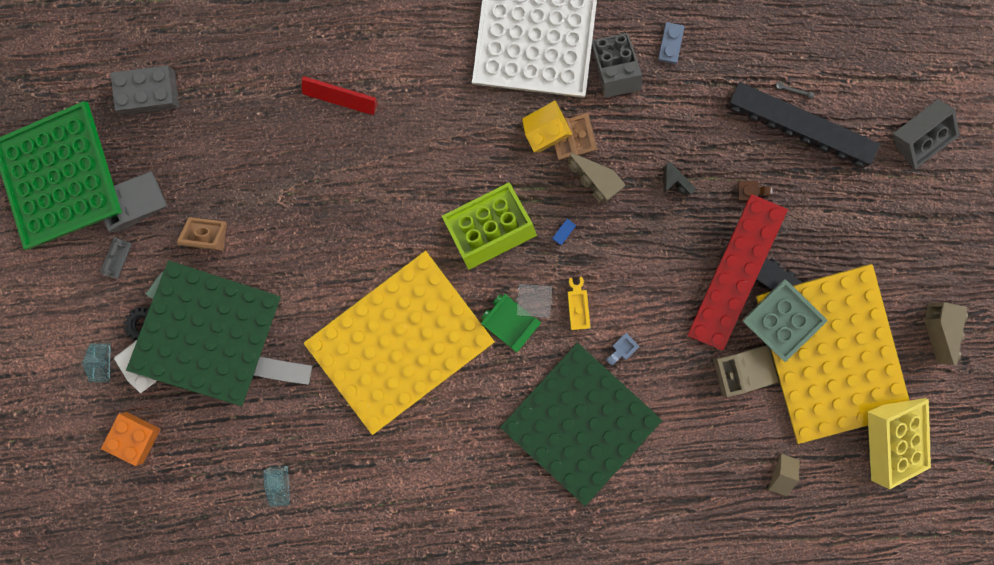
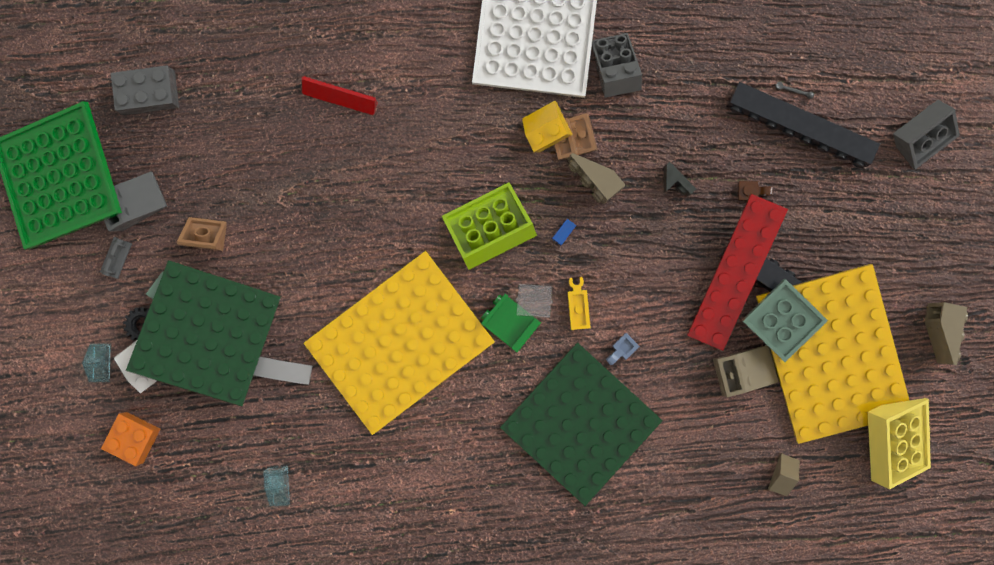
sand blue plate [658,22,685,64] -> none

